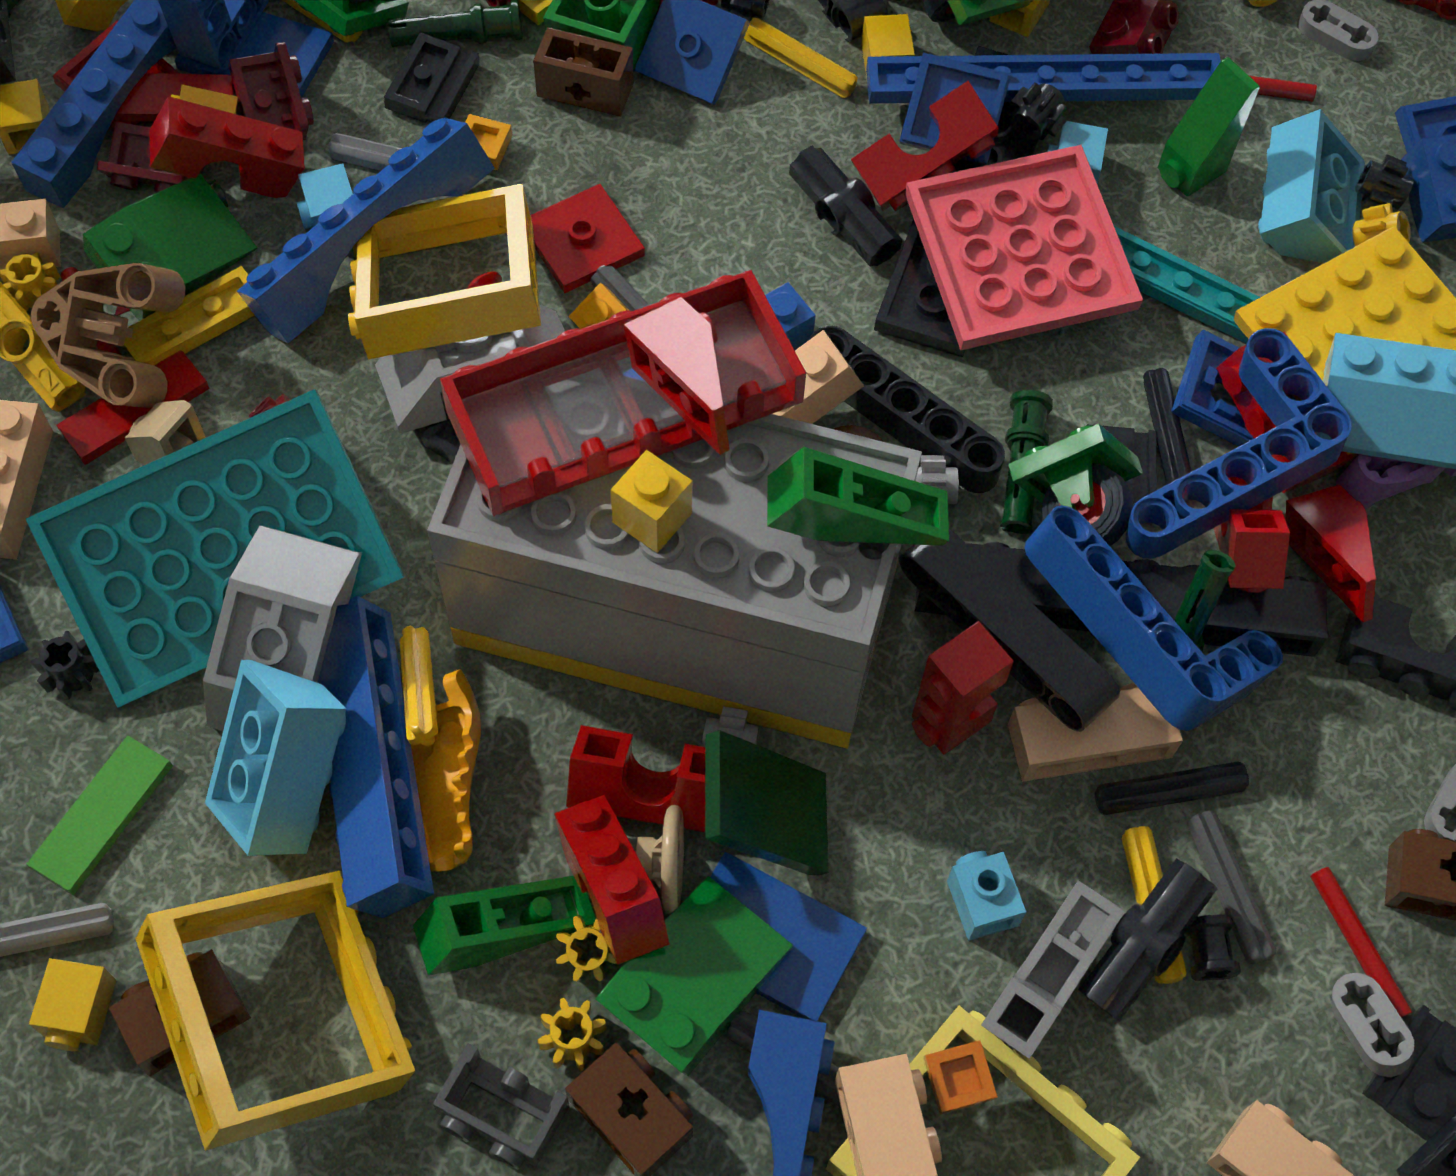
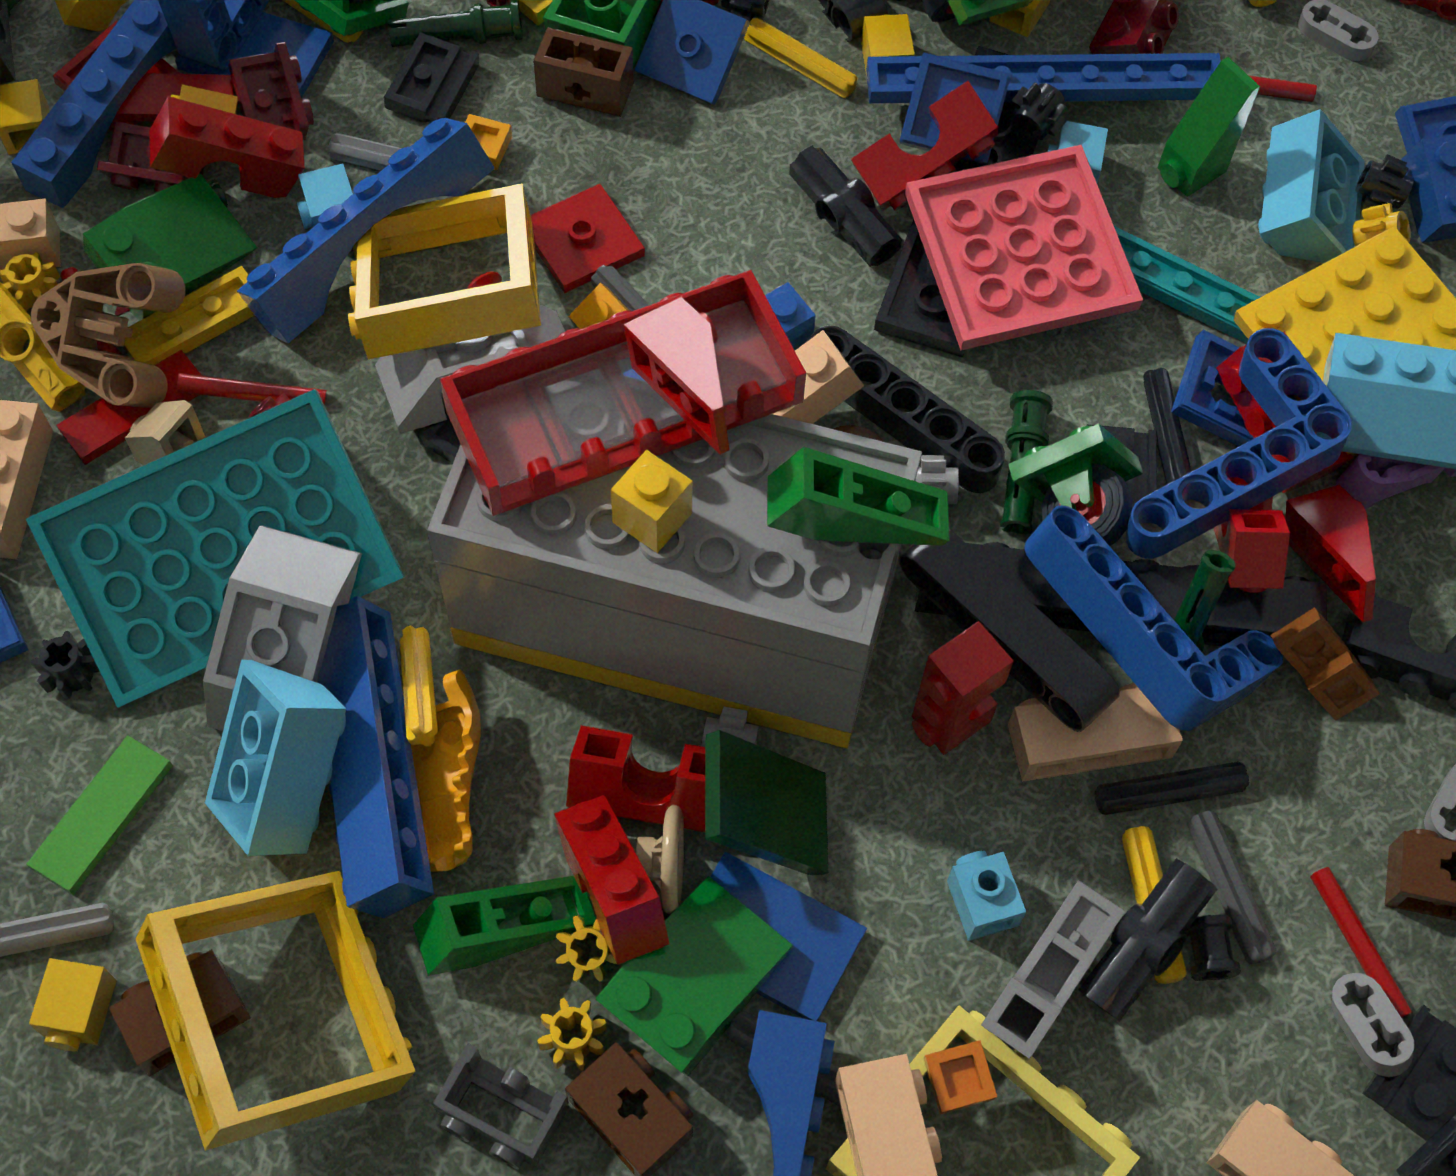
none -> red bar [177,373,327,406]
none -> dark orange slope [1271,607,1380,721]

